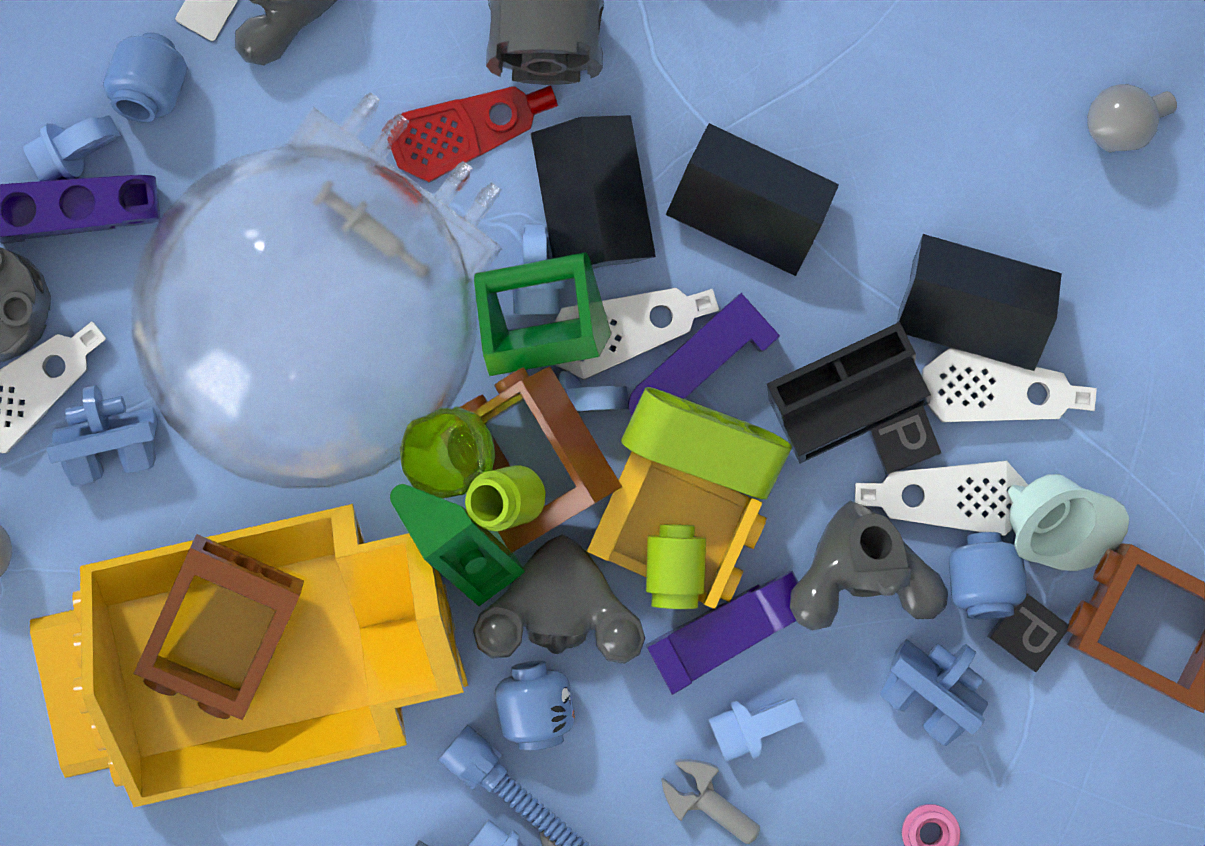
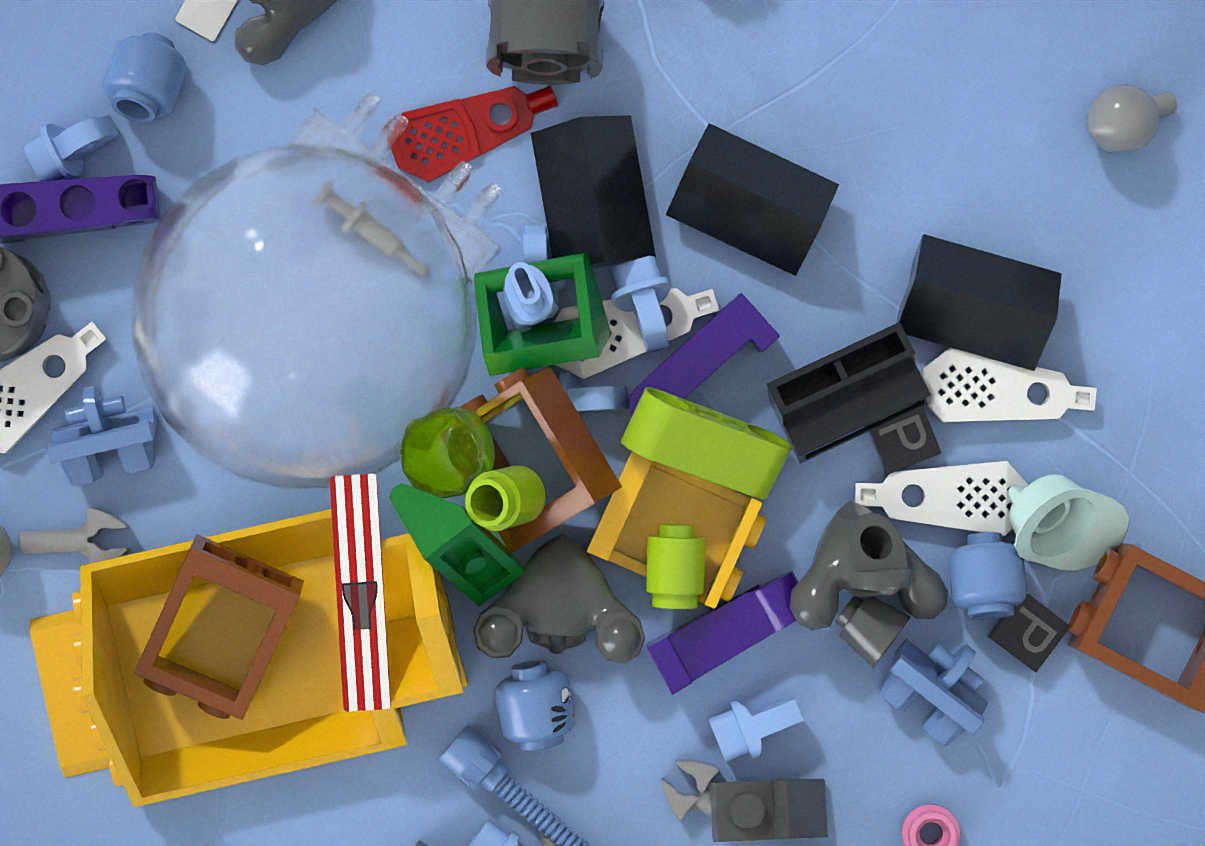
none -> light grey bar [18,508,131,564]
none -> sticker [329,474,391,712]
none -> light blue piece [503,262,558,333]
none -> light blue piece [610,256,671,353]
none -> dark grey slope [710,779,828,842]
none -> dark grey hat [835,596,911,668]

